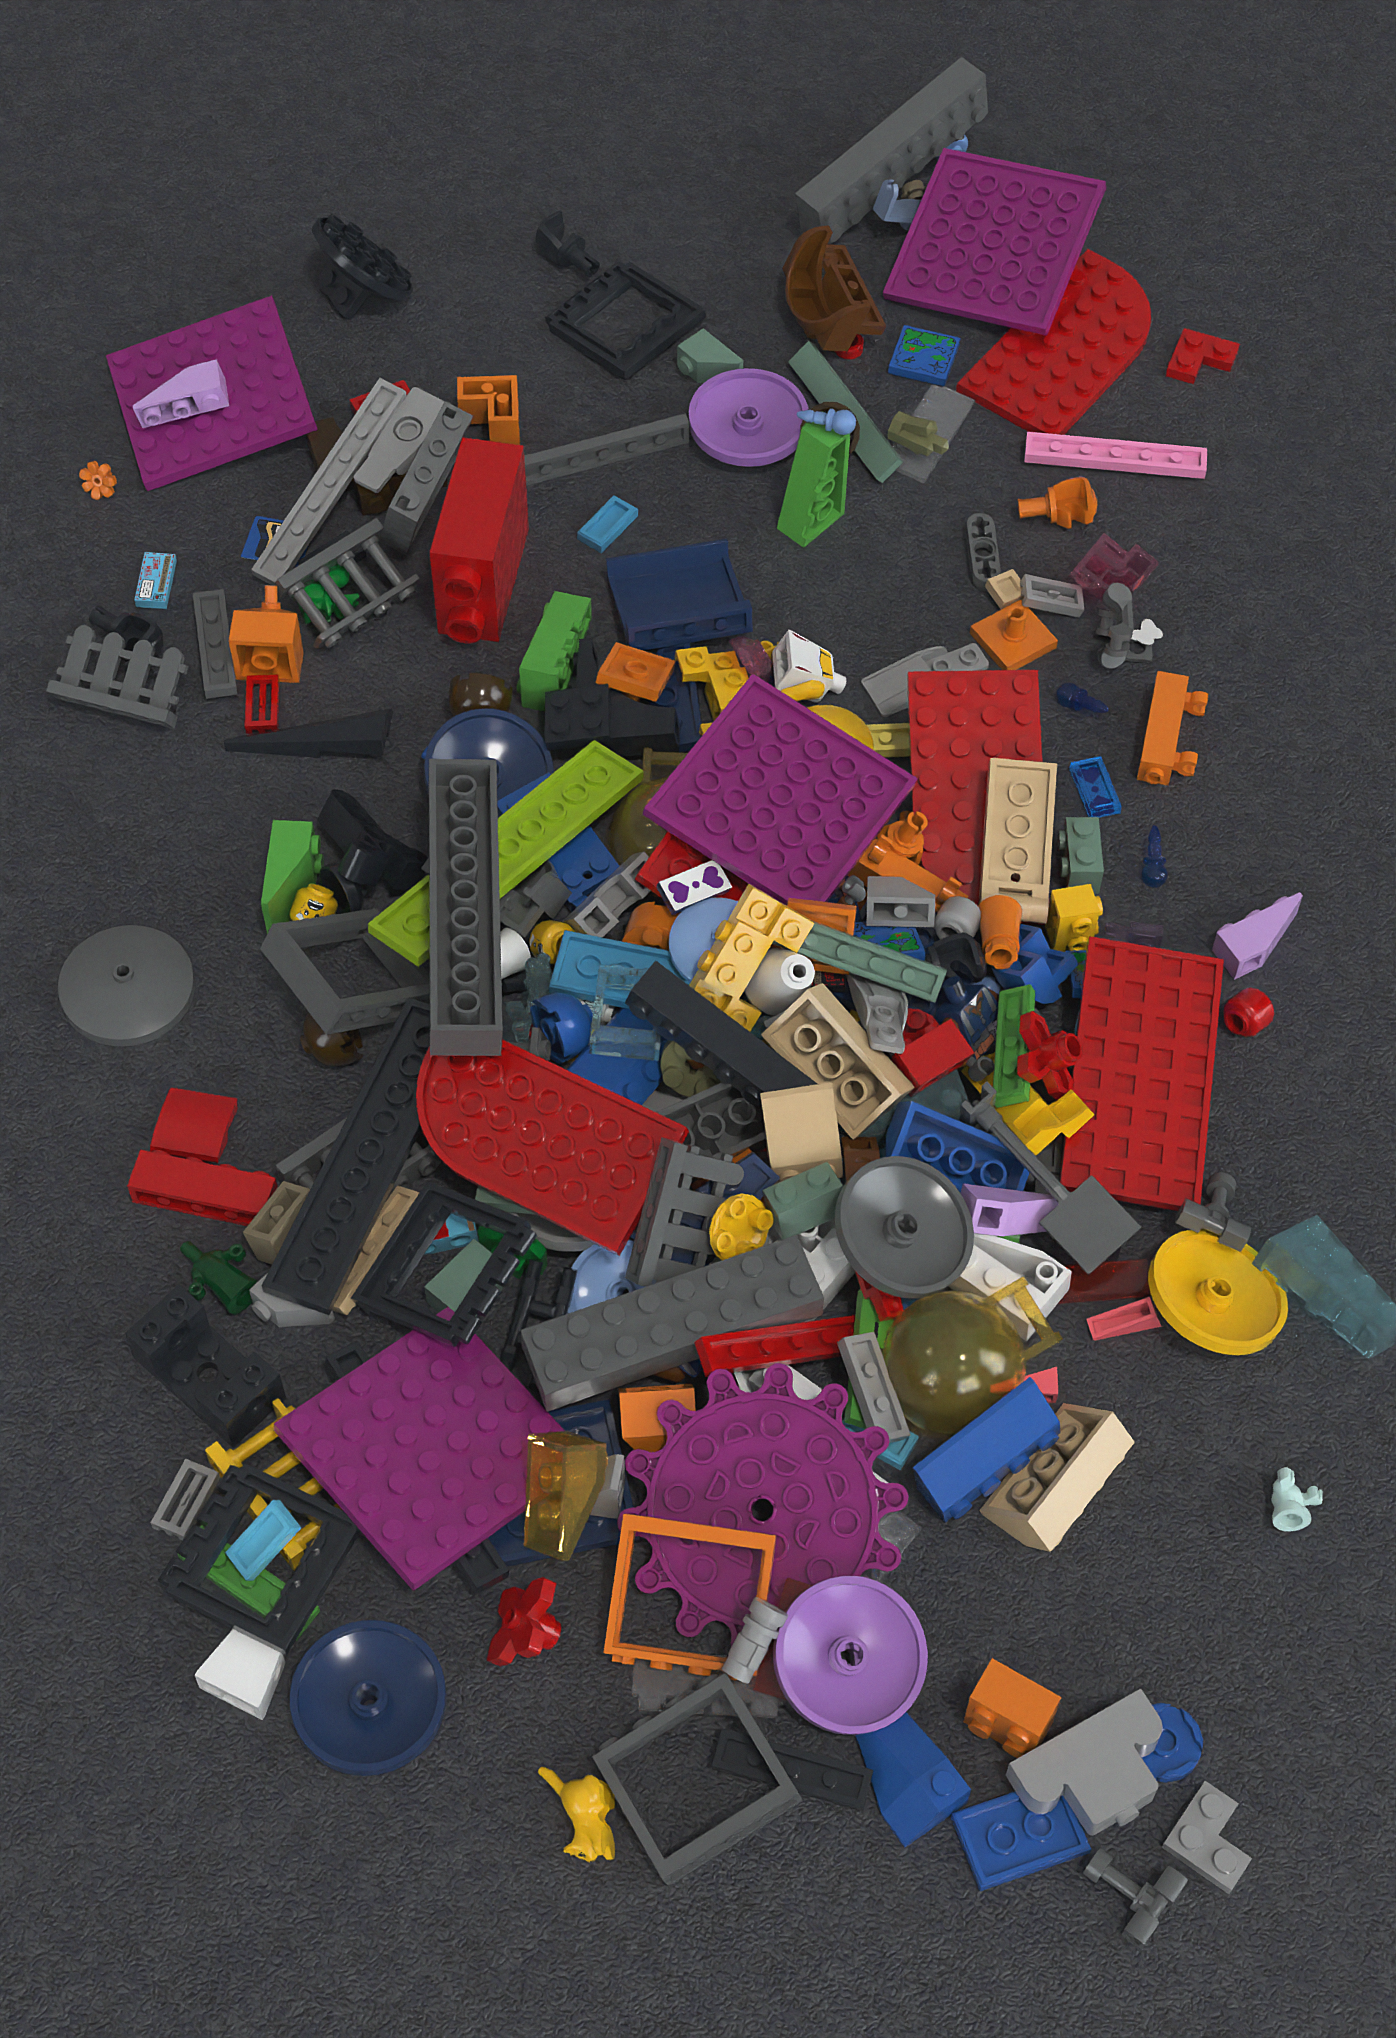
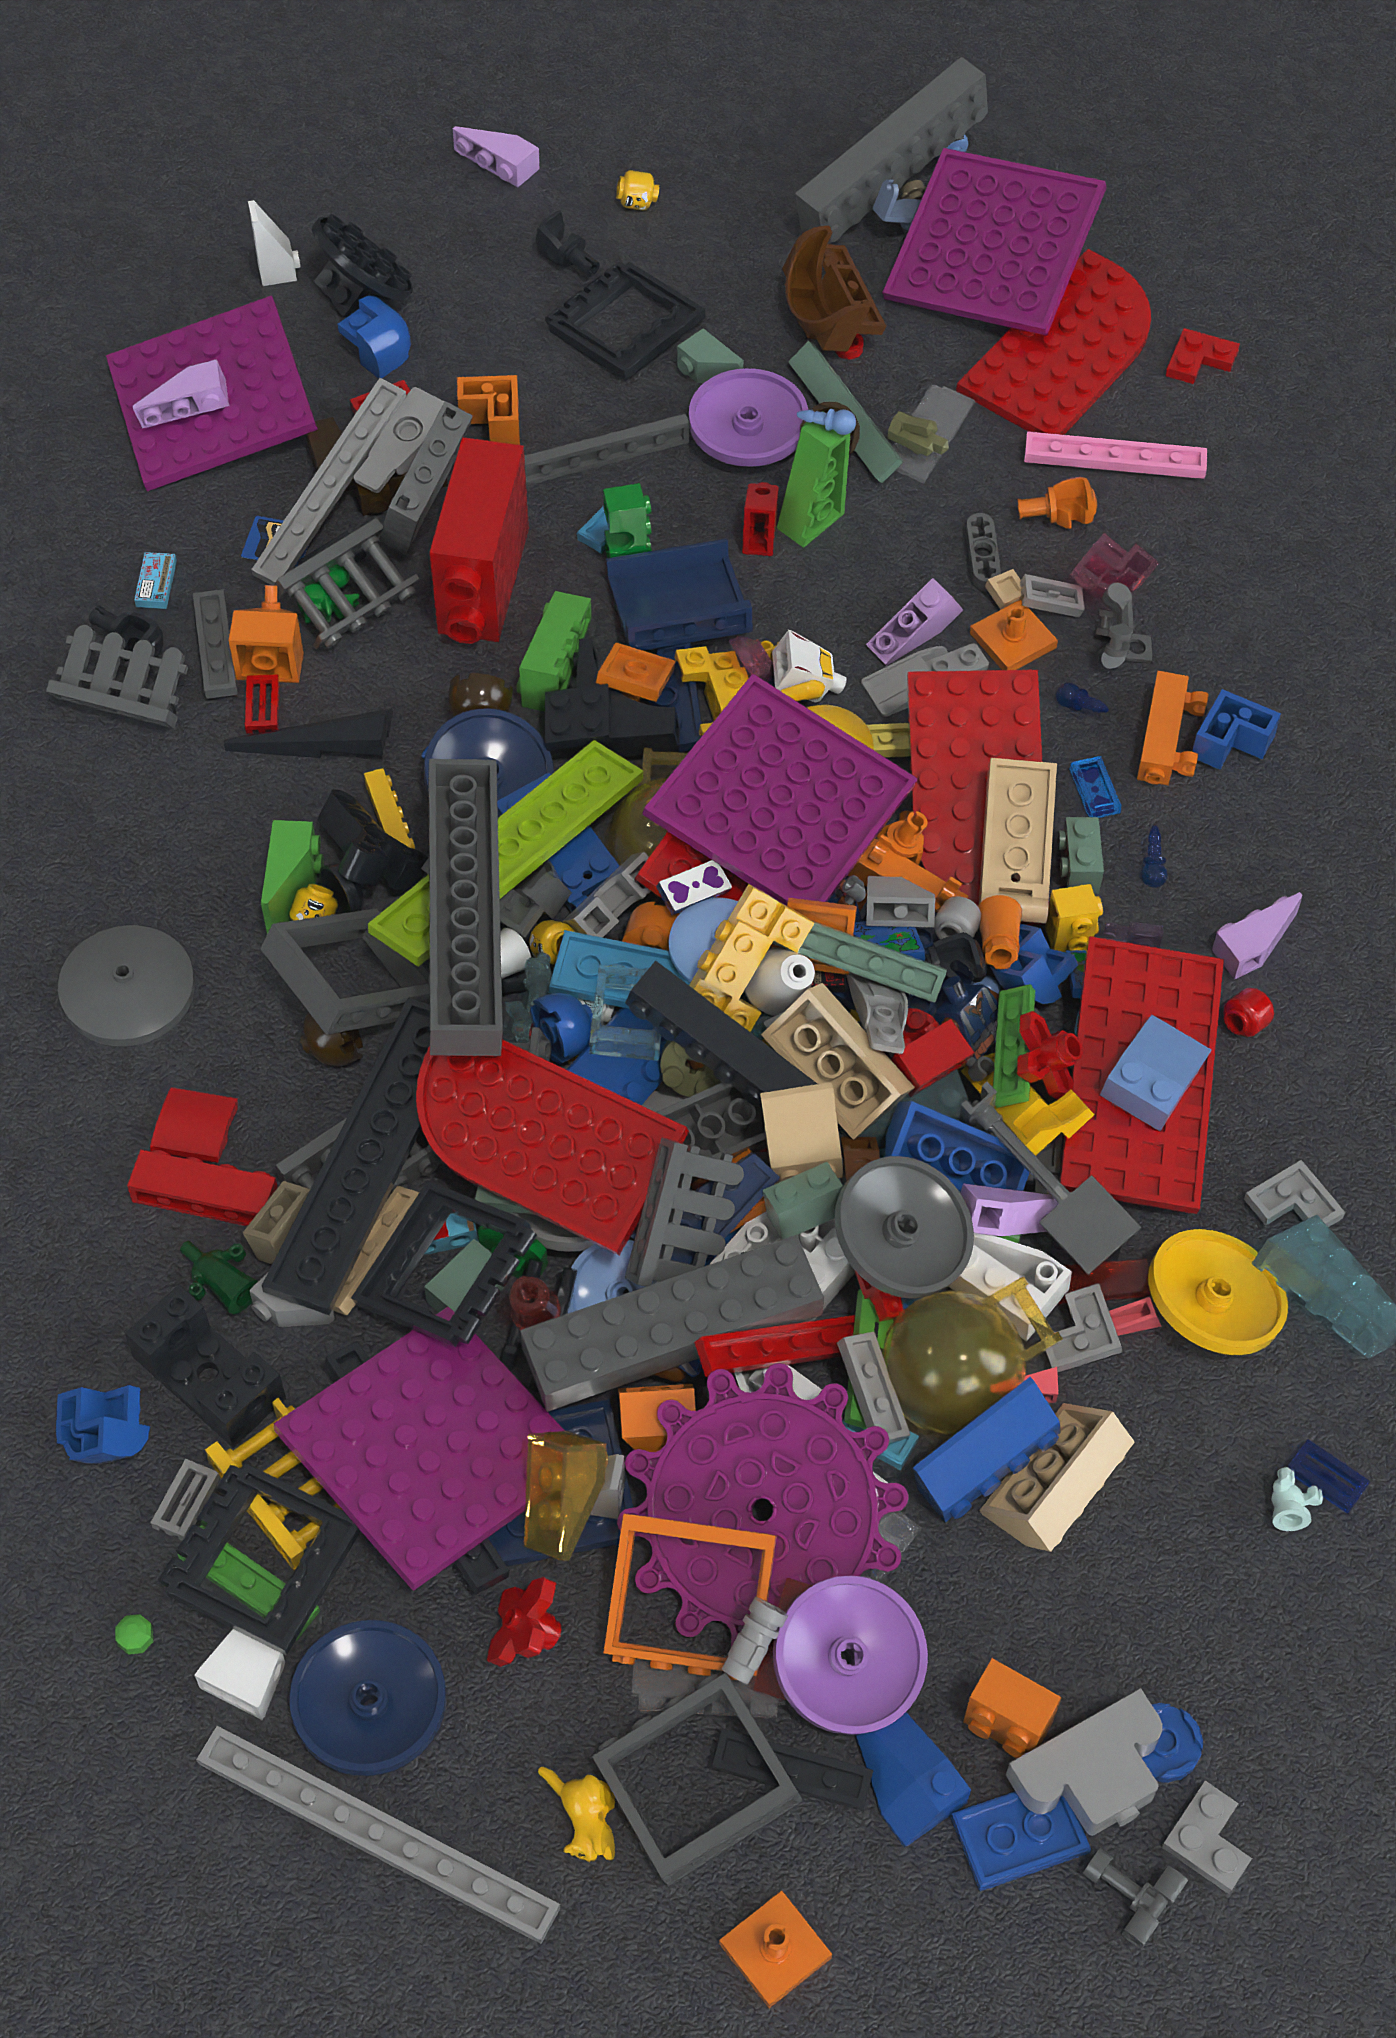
orange plant [79,461,117,500] -> none
medium azure tile [225,1500,301,1581] -> none
yellow dish [709,1193,774,1260] -> none
blue tile [888,325,960,387] -> none
white sticker [1131,619,1163,645] -> none
dark grey bar [1175,1172,1251,1252] -> none
none -> blue brick [56,1385,150,1463]
none -> bright green tile [115,1614,153,1655]
none -> light grey plate [196,1726,560,1944]
none -> white slope [248,200,300,286]
none -> blue brick [338,296,411,379]
none -> yellow piece [364,768,415,849]
none -> lavender slope [453,126,540,188]
none -> clear red plant [509,1276,561,1330]
none -> green arch [603,483,652,558]
none -> yellow head [616,170,659,211]
none -> orange tile [719,1891,832,2008]
none -> red torso [742,482,779,556]
none -> lavender slope [866,578,963,666]
none -> light grey plate [1041,1283,1123,1373]
none -> medium blue slope [1100,1015,1212,1131]
none -> blue brick [1192,689,1281,769]
none -> light grey plate [1244,1160,1345,1235]
none -> clear blue tile [1288,1439,1371,1514]

